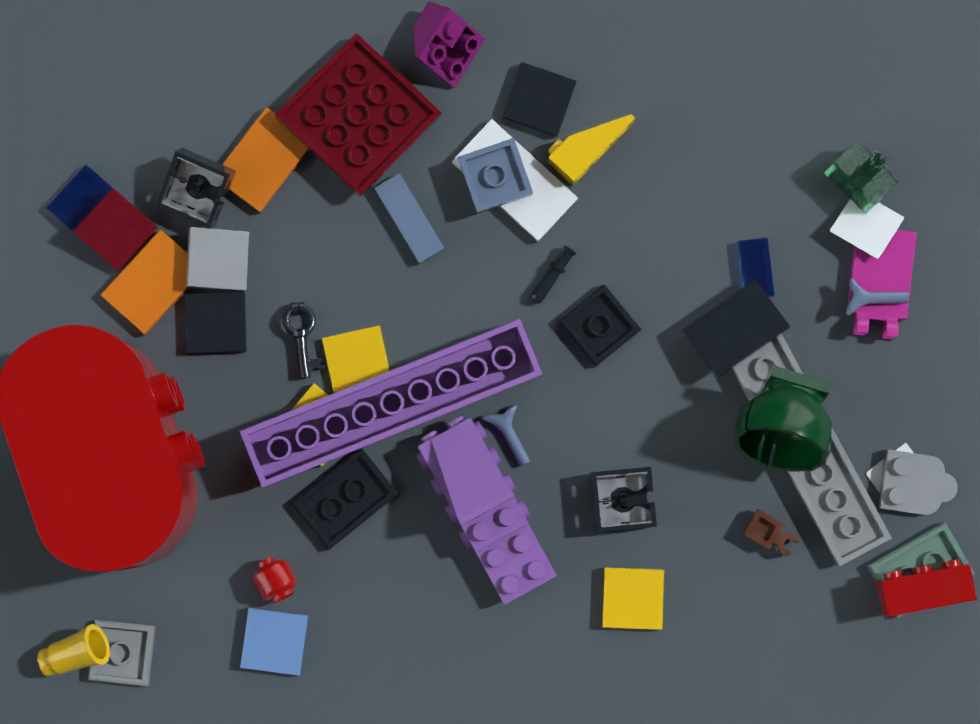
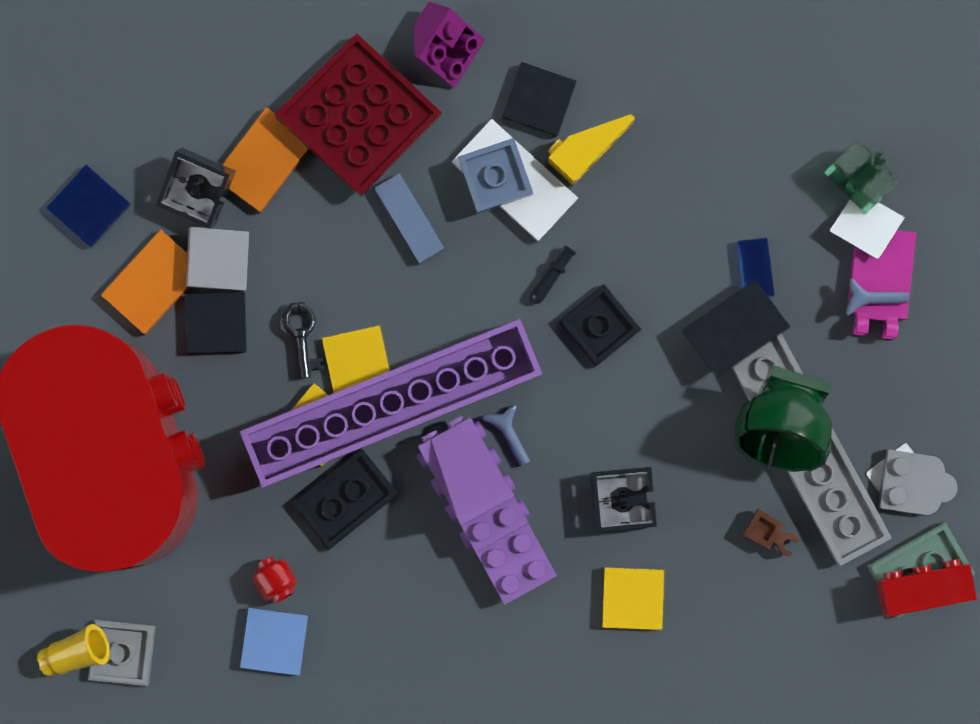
dark red tile [73,187,158,271] -> none

